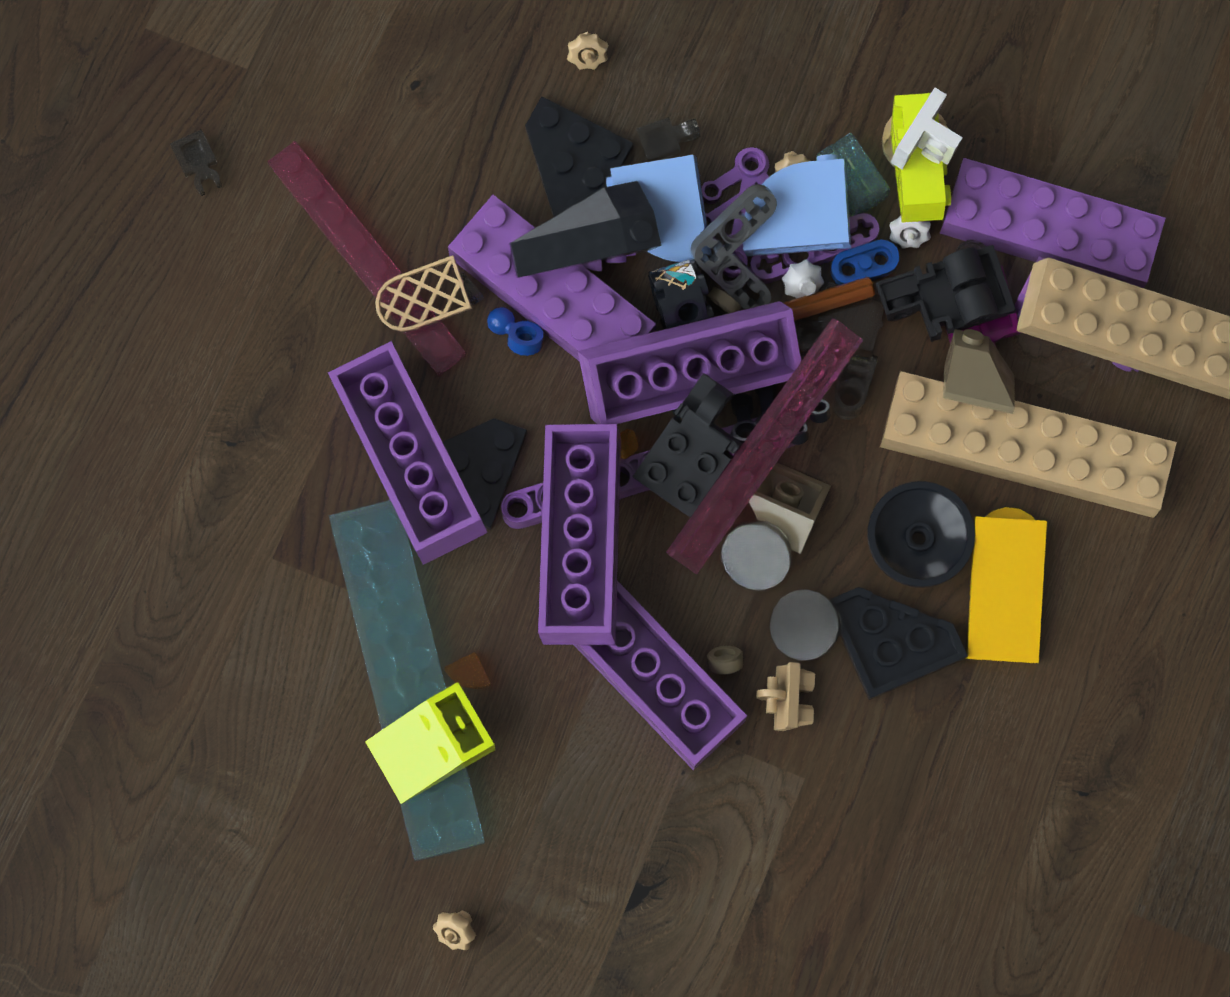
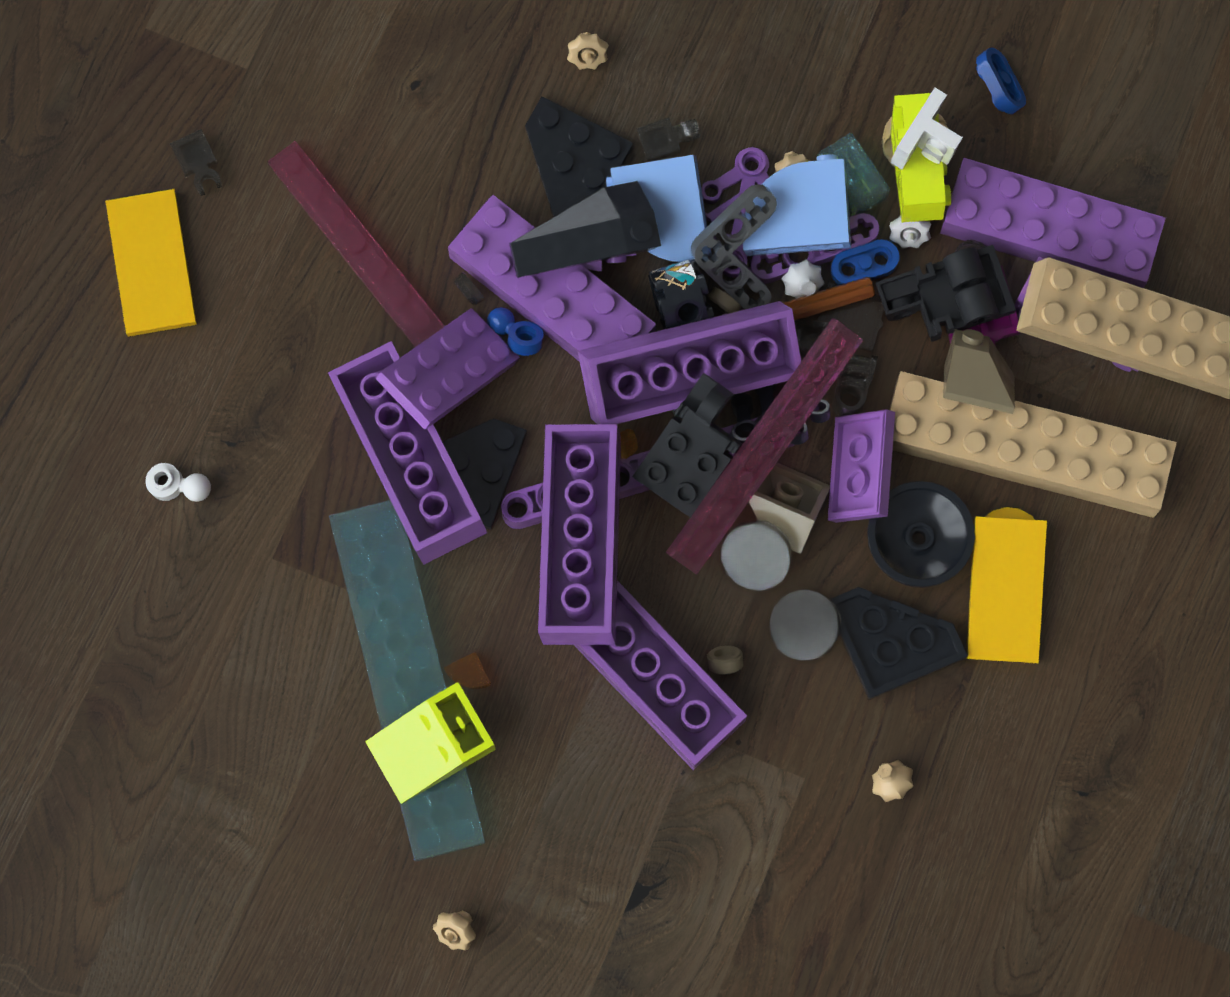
tan window [375,255,472,332] -> none
tan hips [756,662,815,731] -> none
none -> yellow tile [105,189,197,337]
none -> white plate [146,463,211,502]
none -> medium lavender plate [376,308,520,430]
none -> medium lavender tile [828,409,895,523]
none -> tan piece [872,760,913,802]
none -> blue plate [976,48,1026,114]

